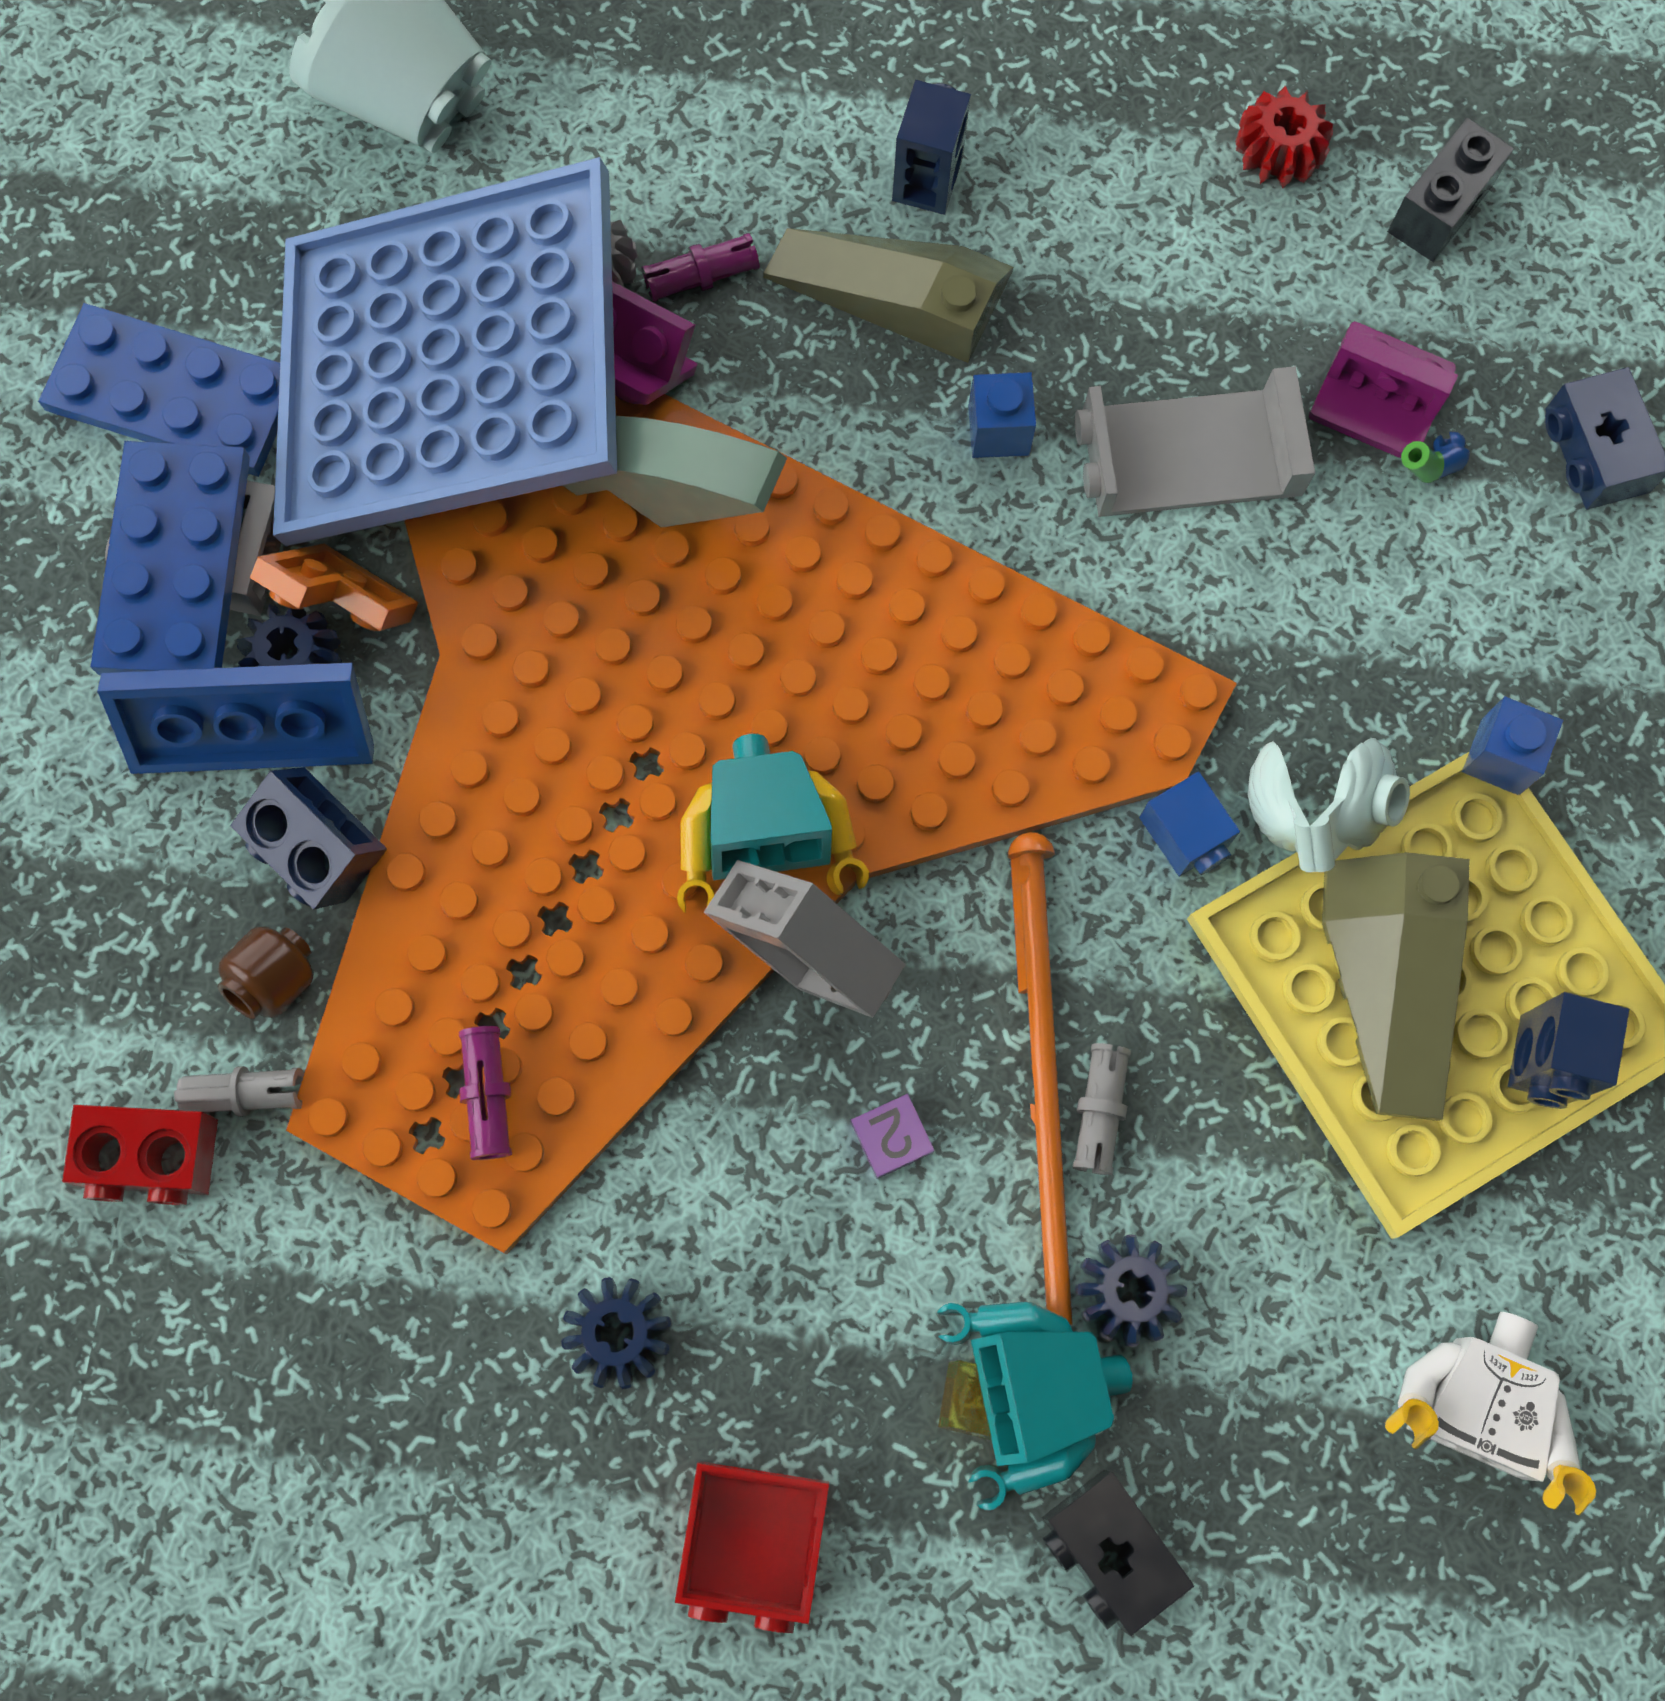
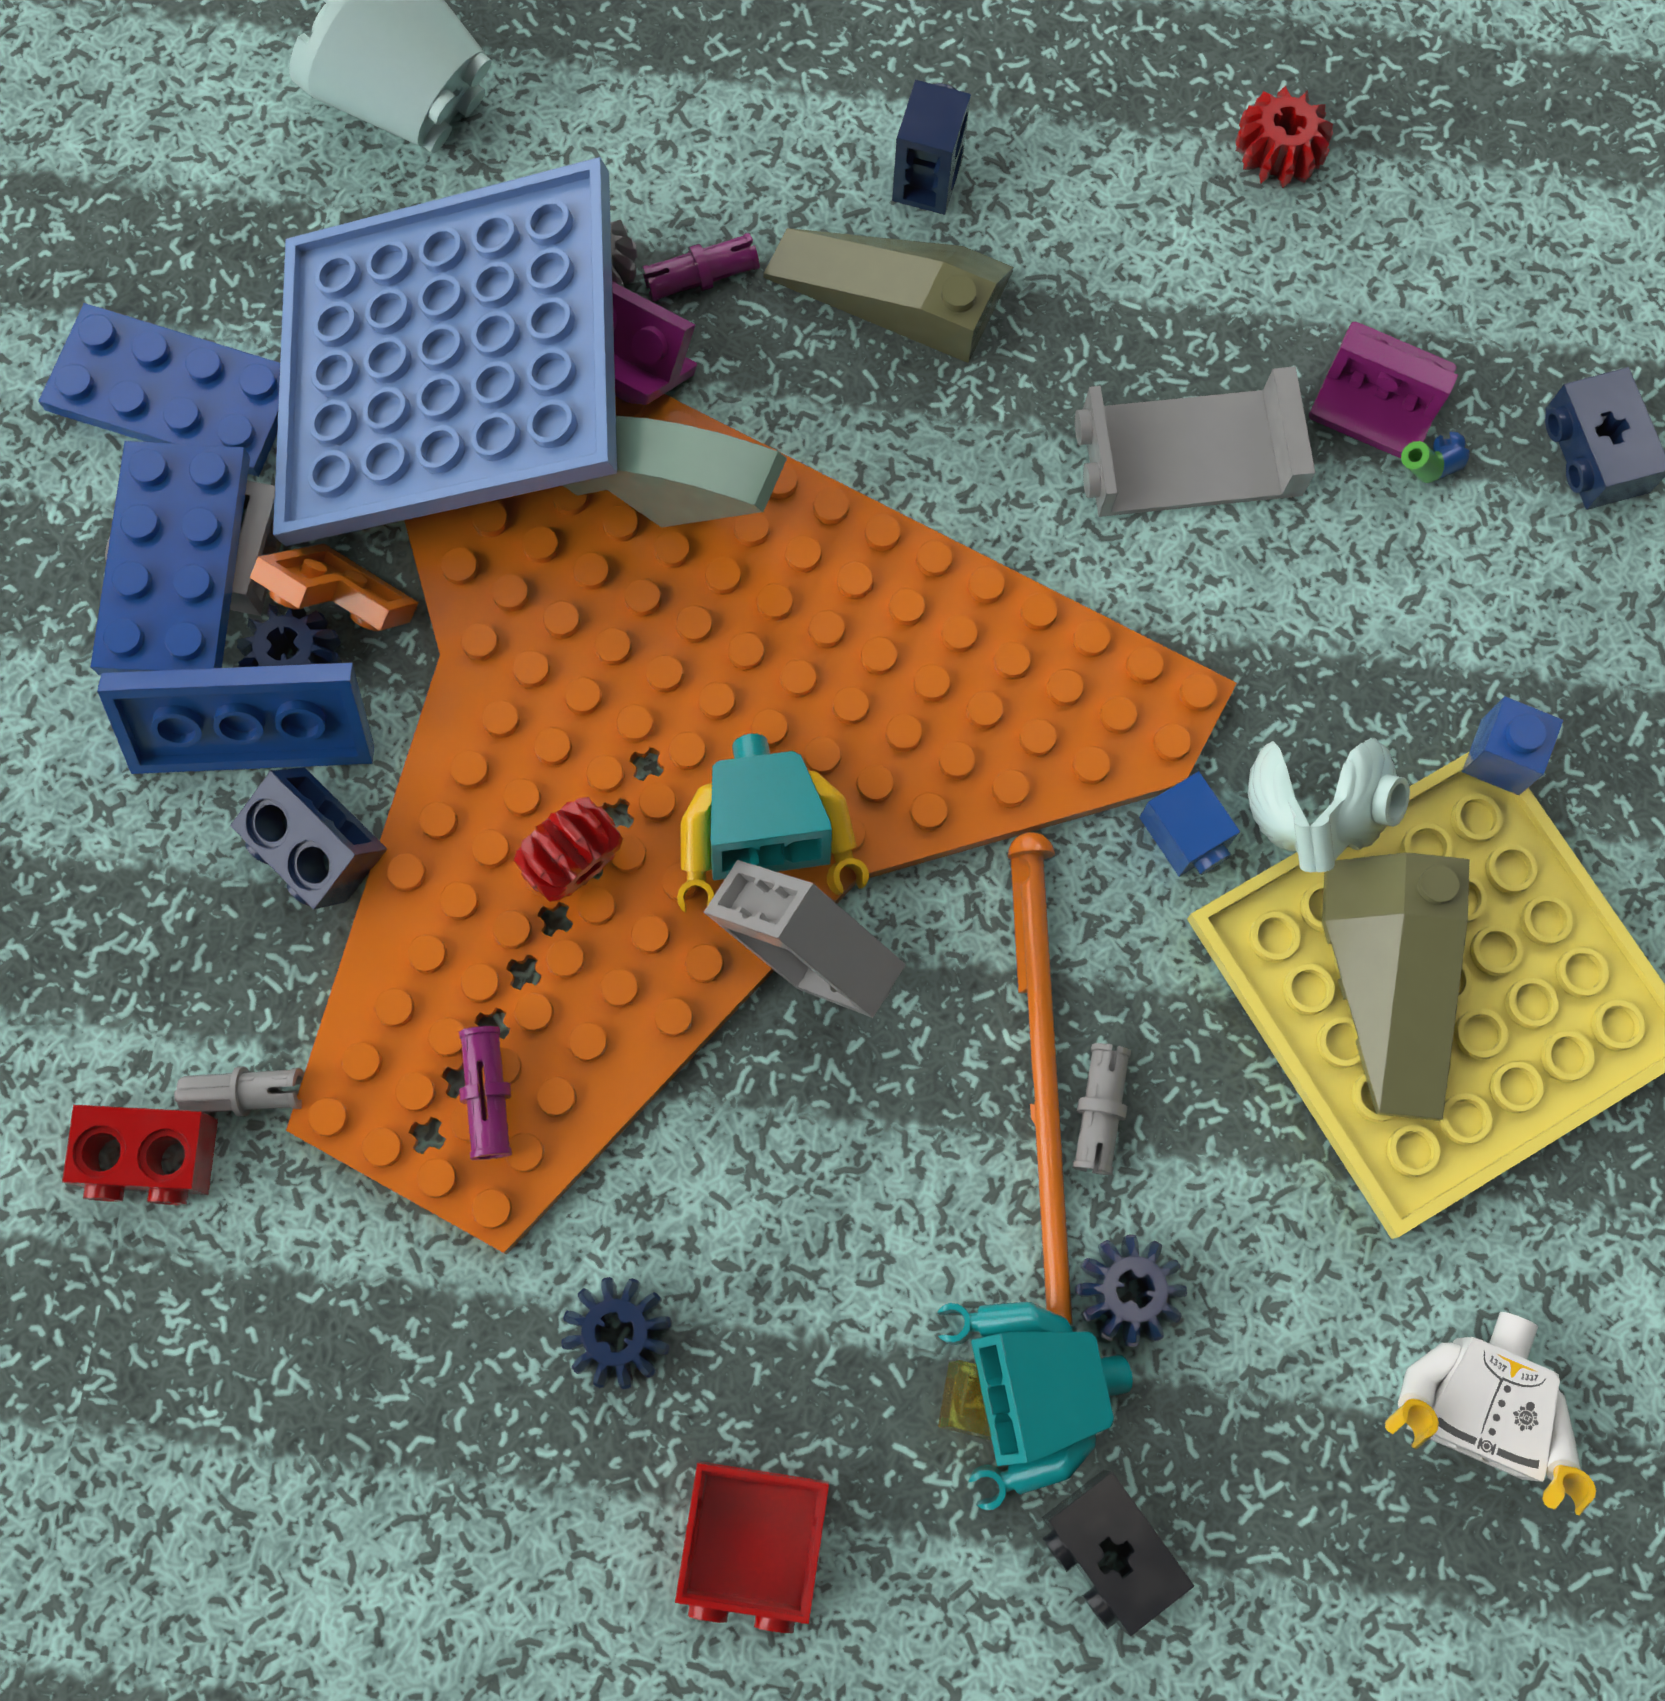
reddish brown head [217,926,314,1019] -> none
medium lavender tile [850,1094,935,1179] -> none
blue brick [968,372,1036,458] -> none
black brick [1387,118,1514,262] -> none
dark blue brick [1507,992,1630,1109] -> none
none -> red gear [514,797,623,902]

